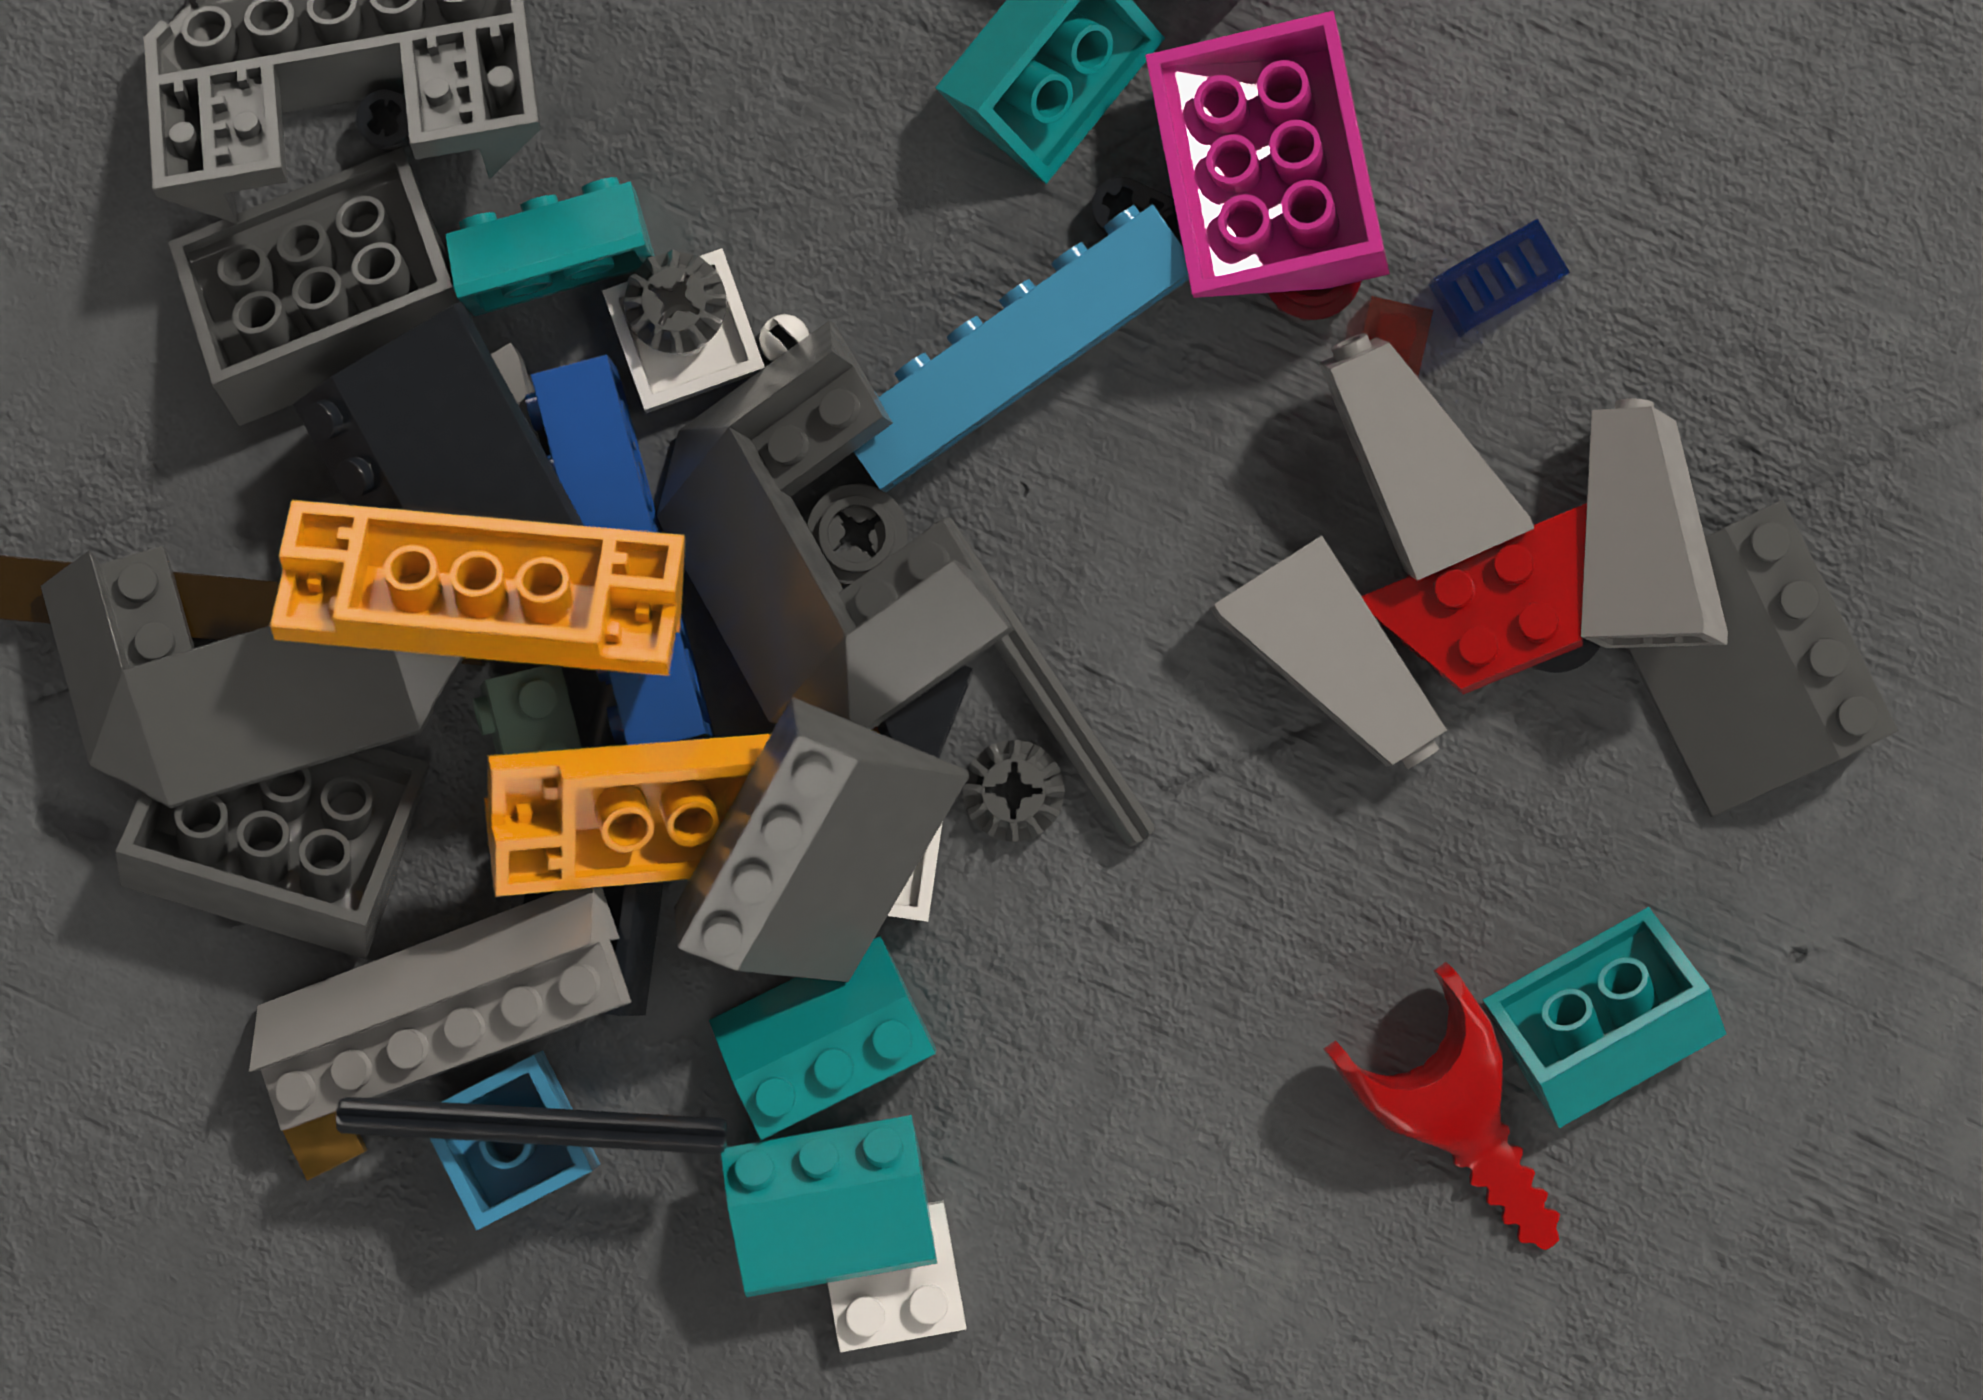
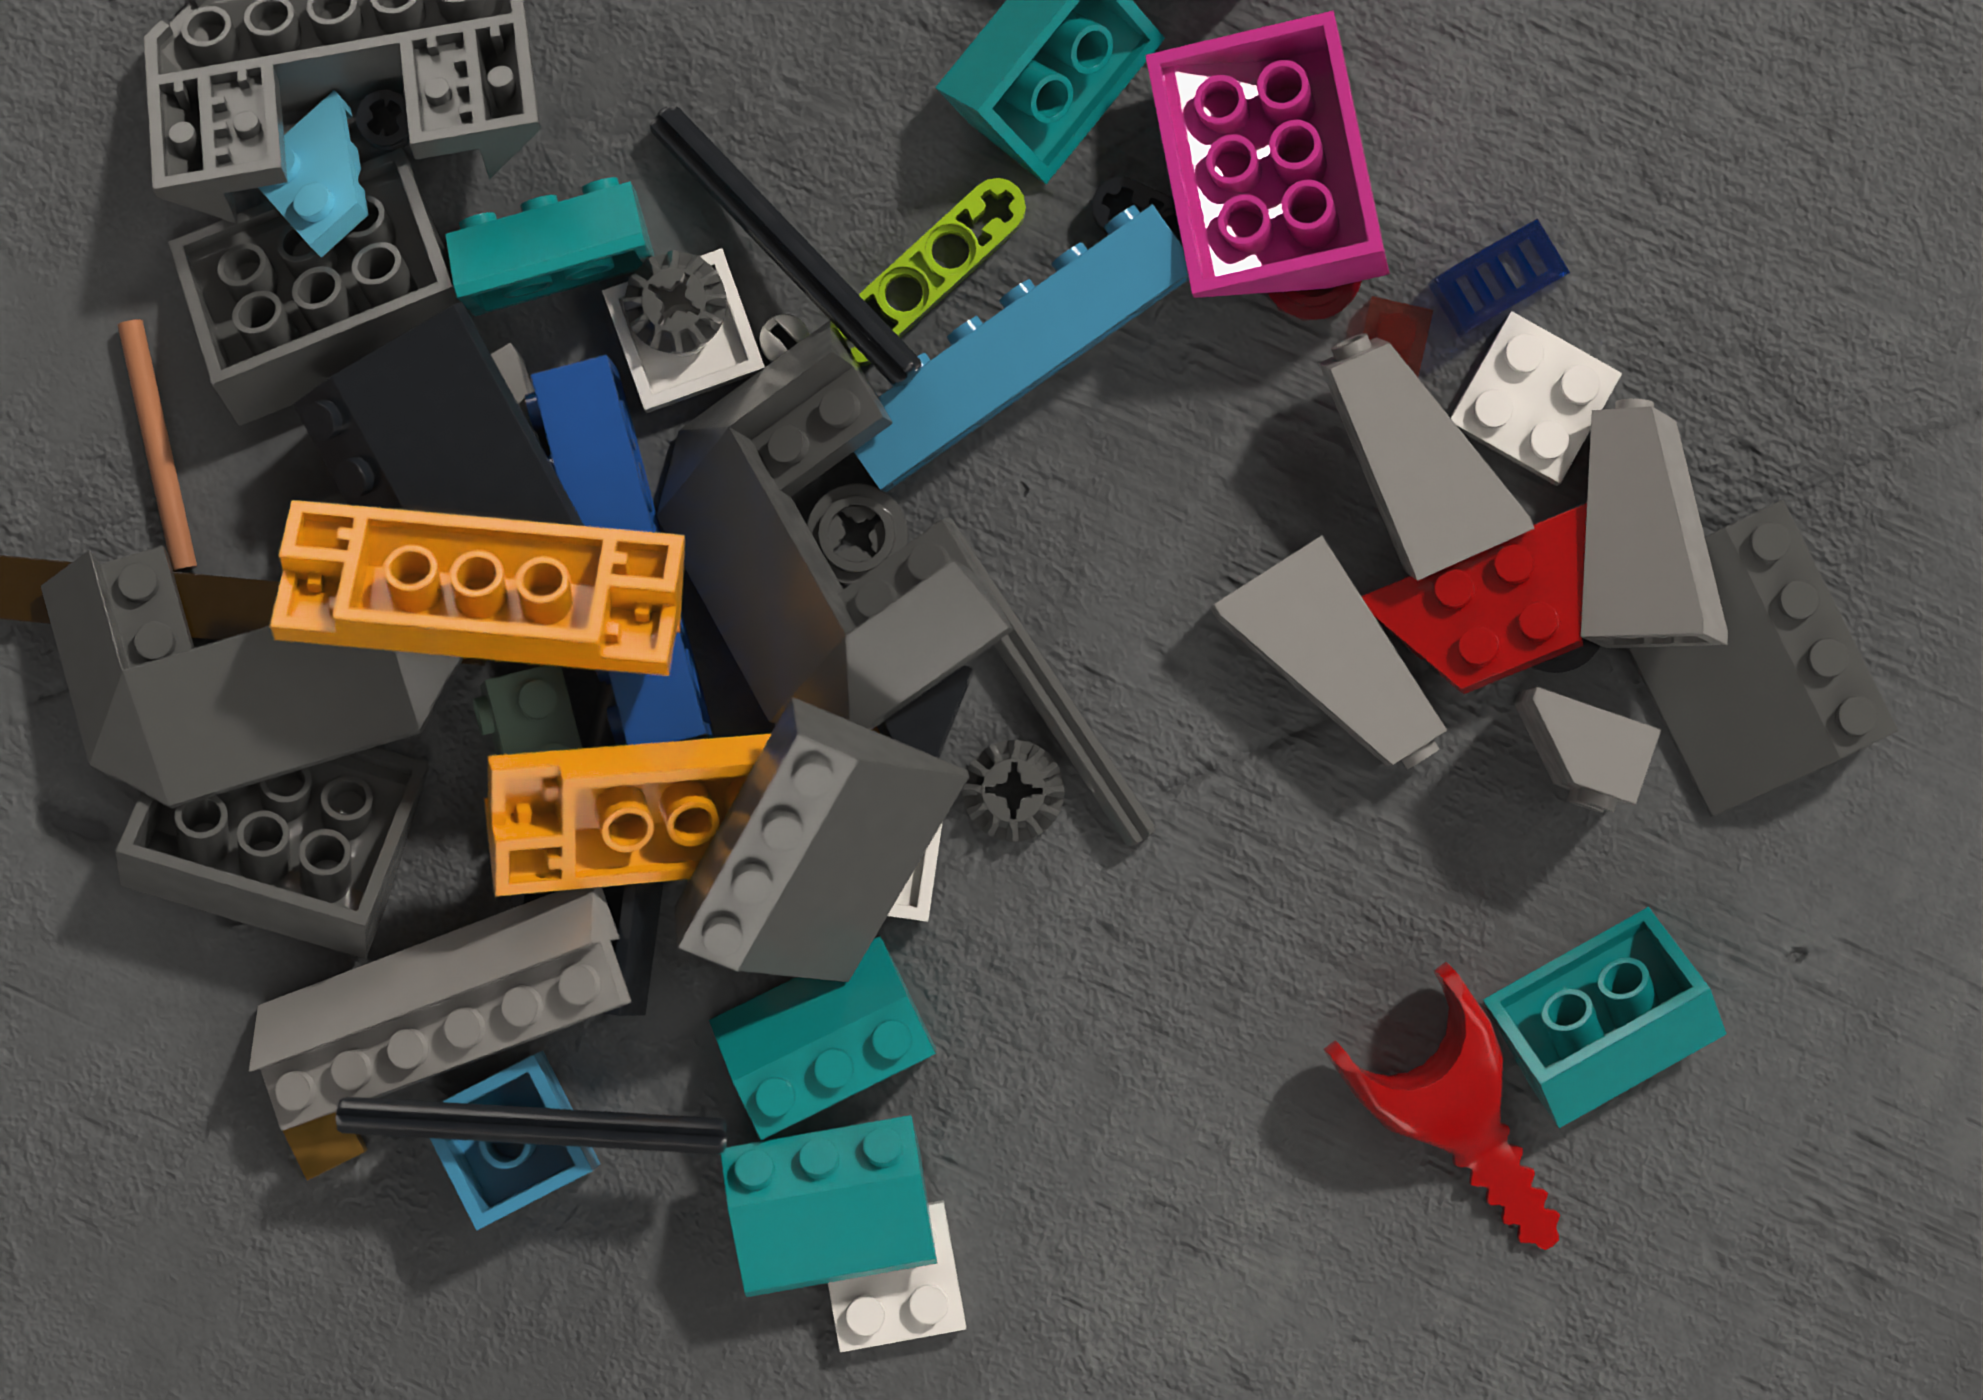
none -> nougat bar [117,319,197,572]
none -> medium azure wing [258,90,369,258]
none -> black axle [650,106,922,387]
none -> lime beam [838,178,1026,367]
none -> white plate [1450,311,1622,486]
none -> light grey slope [1514,687,1661,813]

